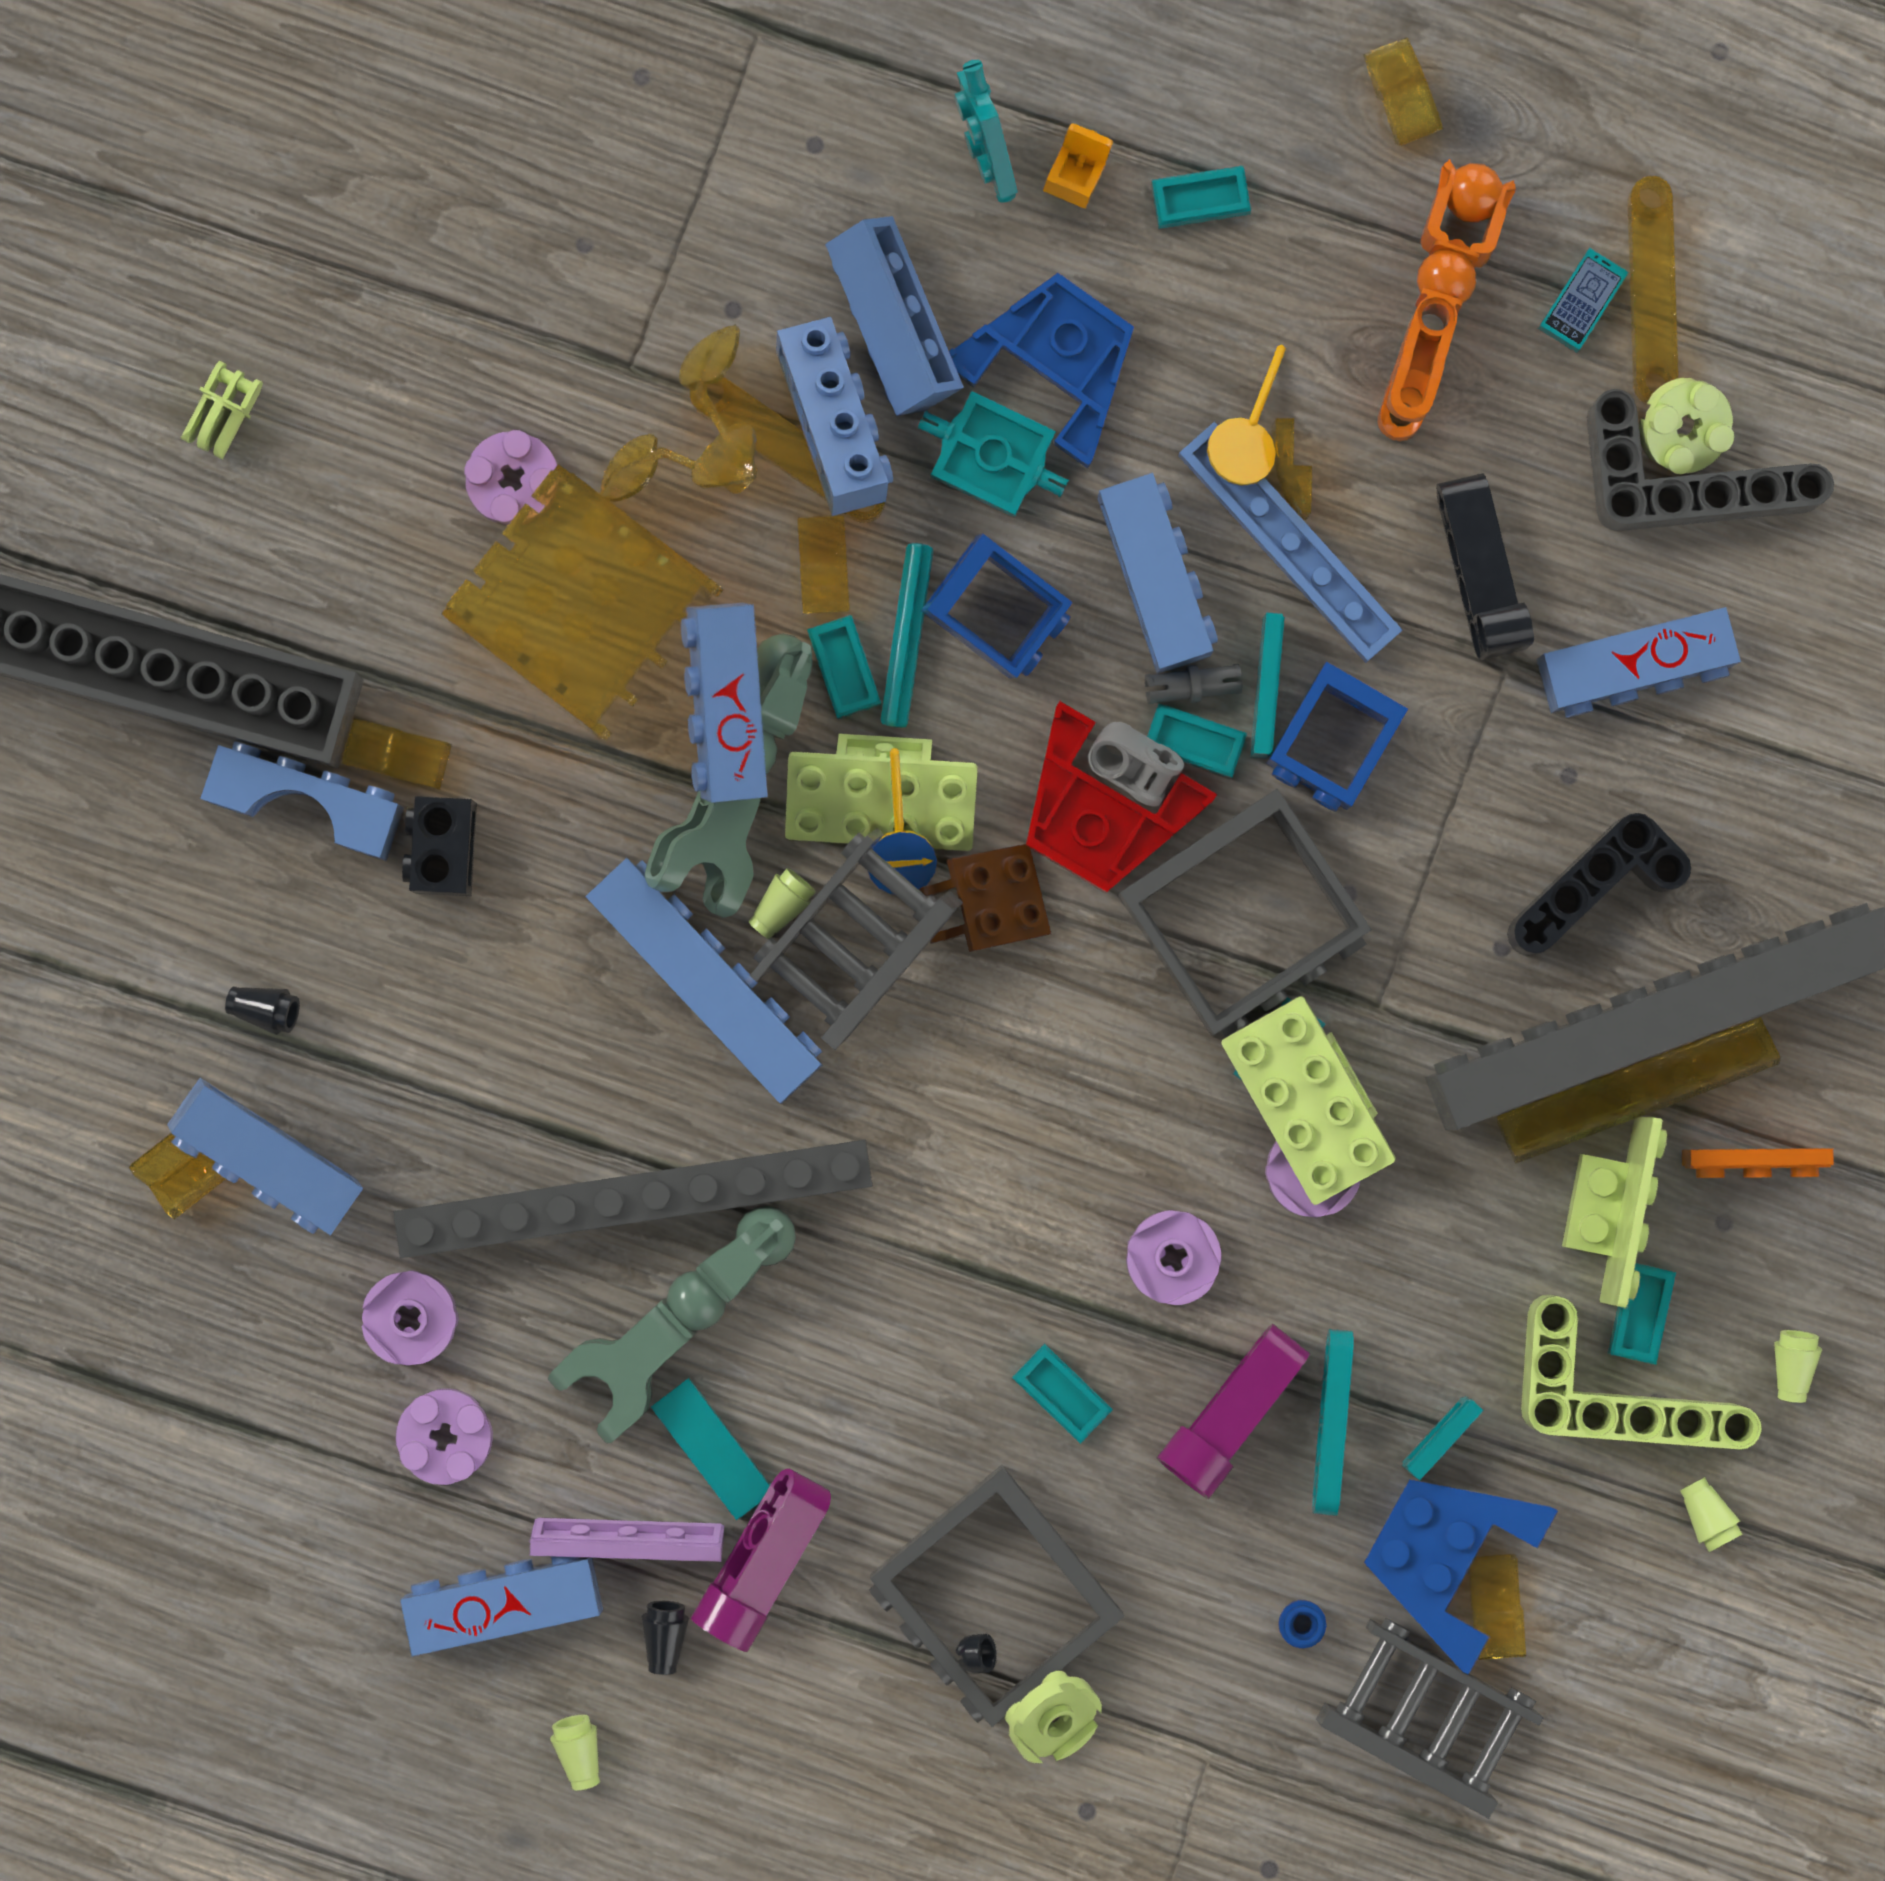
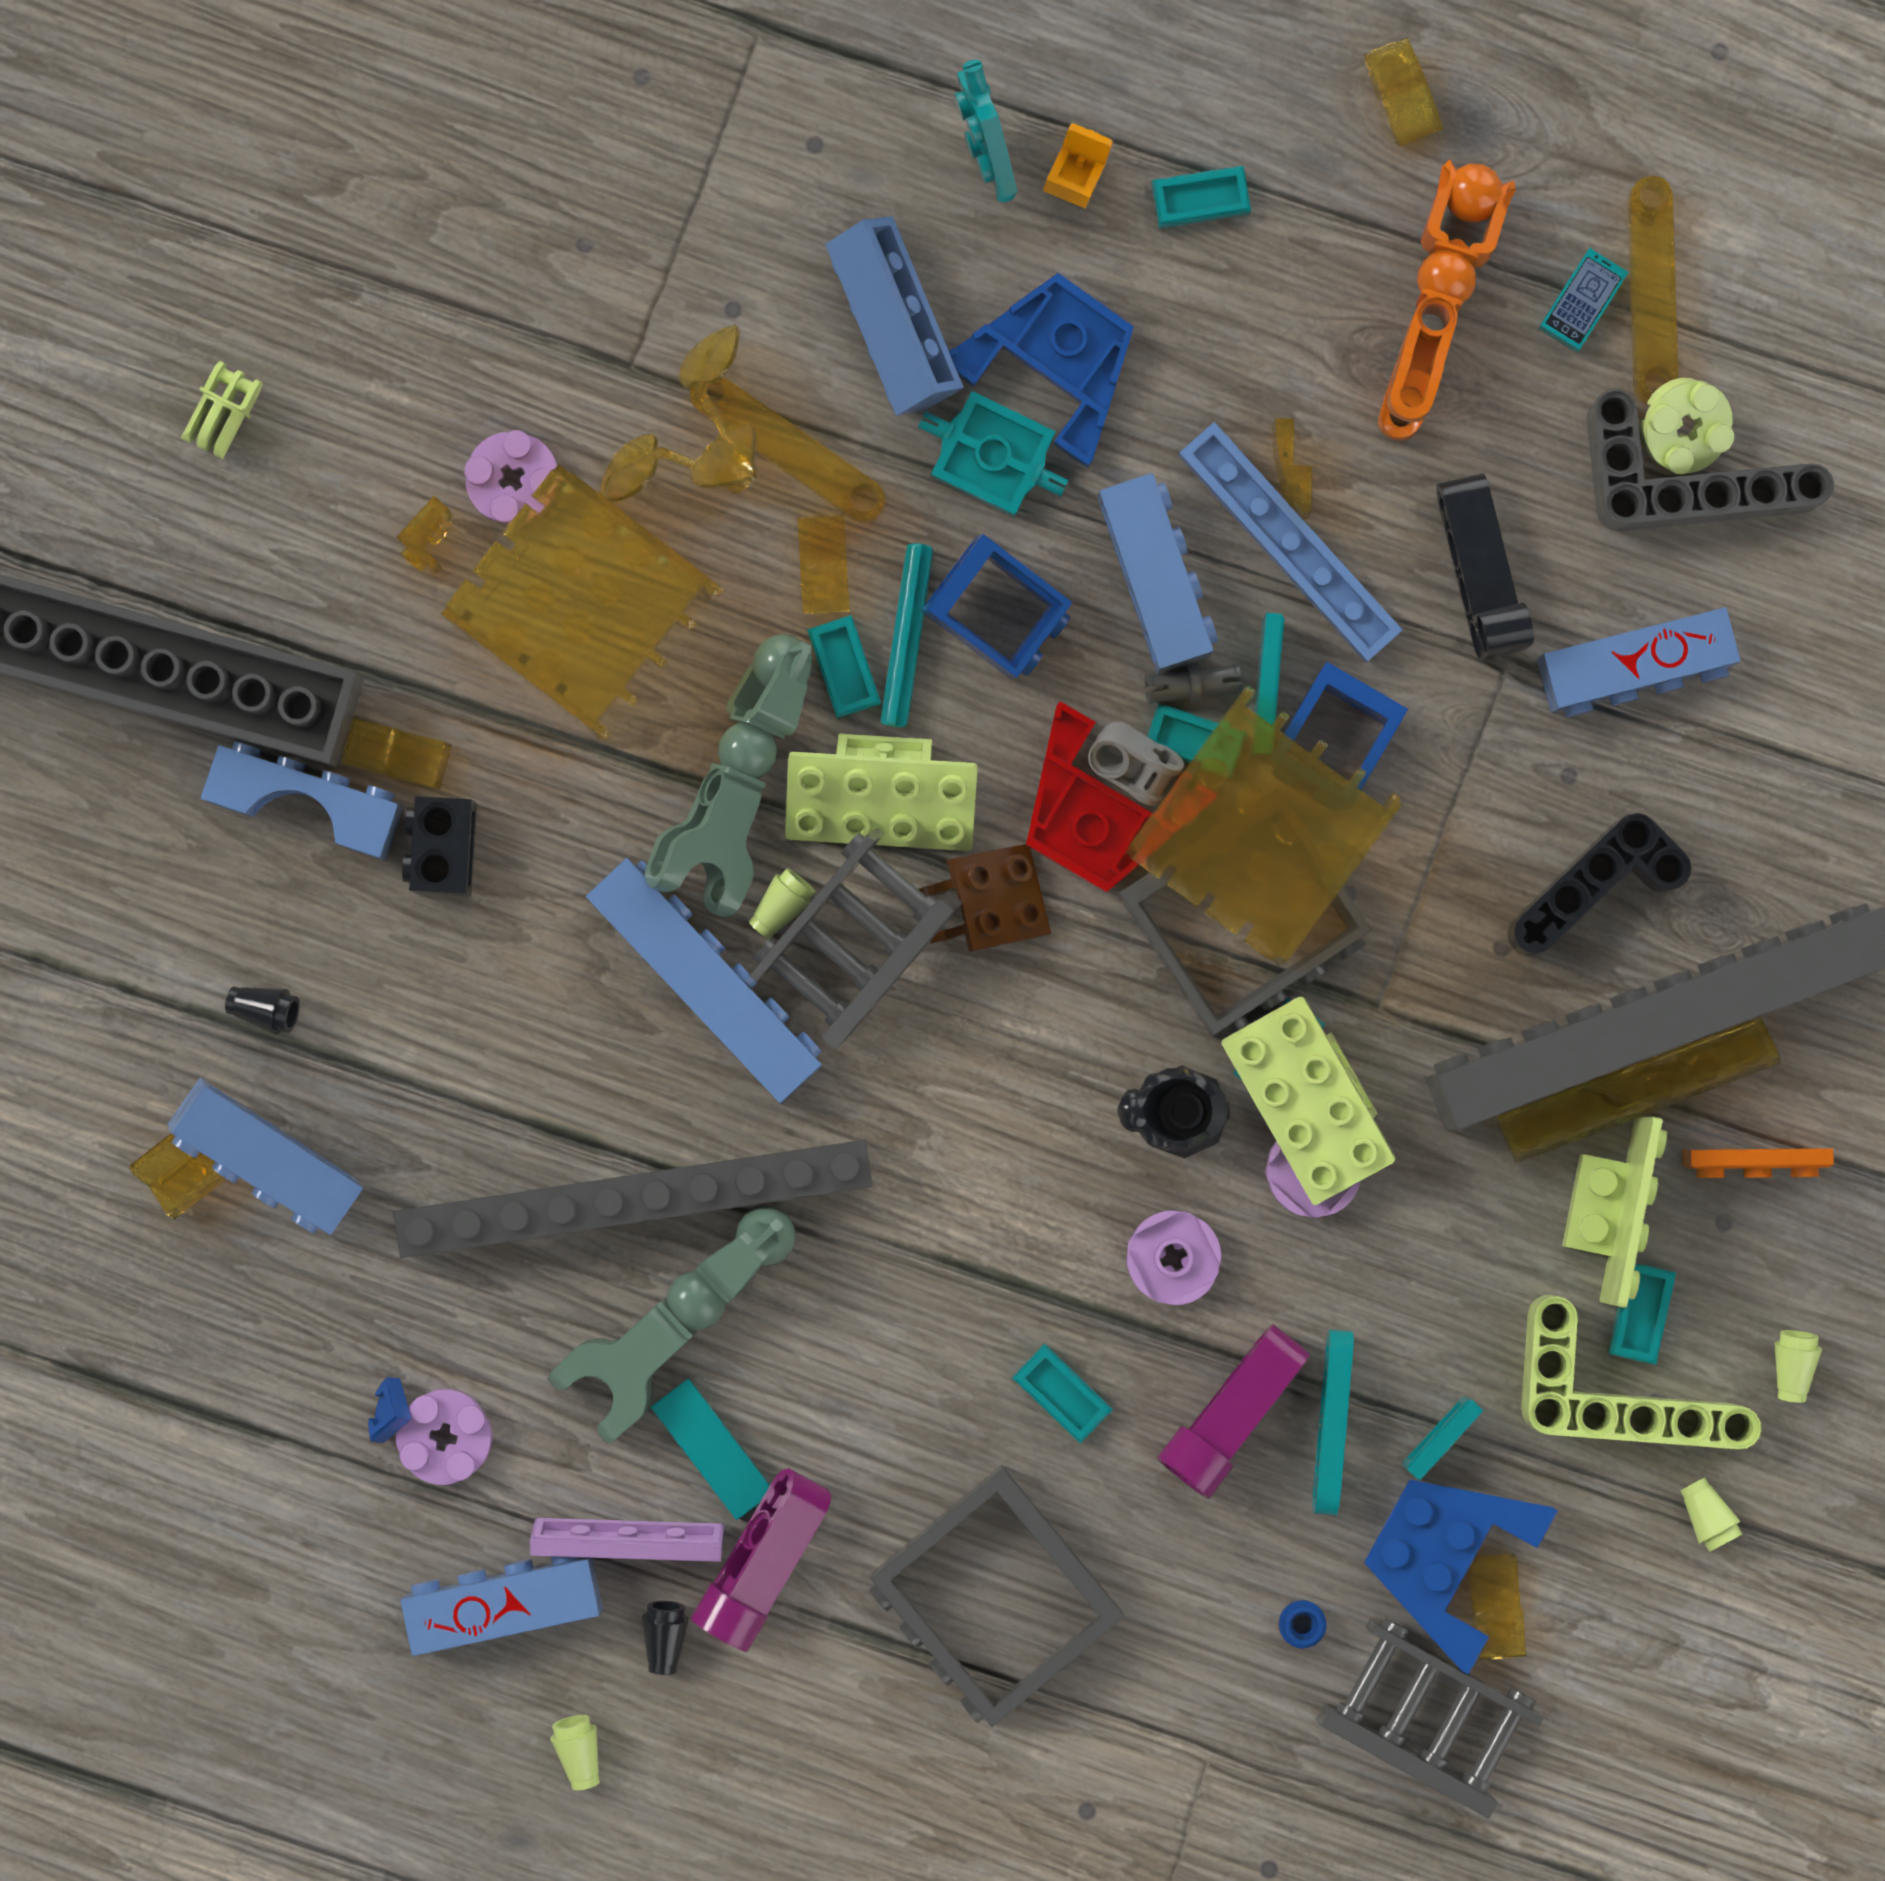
lavender plate [362,1270,459,1366] -> none
medium blue brick [681,603,767,803] -> none
medium blue brick [776,317,893,516] -> none
blue piece [868,748,937,894] -> none
black hinge [956,1634,997,1673] -> none
yellowish green plate [1005,1671,1102,1763] -> none
yellow piece [1207,345,1286,486] -> none
none -> blue tile [368,1377,411,1443]
none -> clear yellow bracket [396,496,454,575]
none -> black piece [1117,1065,1230,1159]
none -> clear yellow windscreen [1125,686,1403,966]

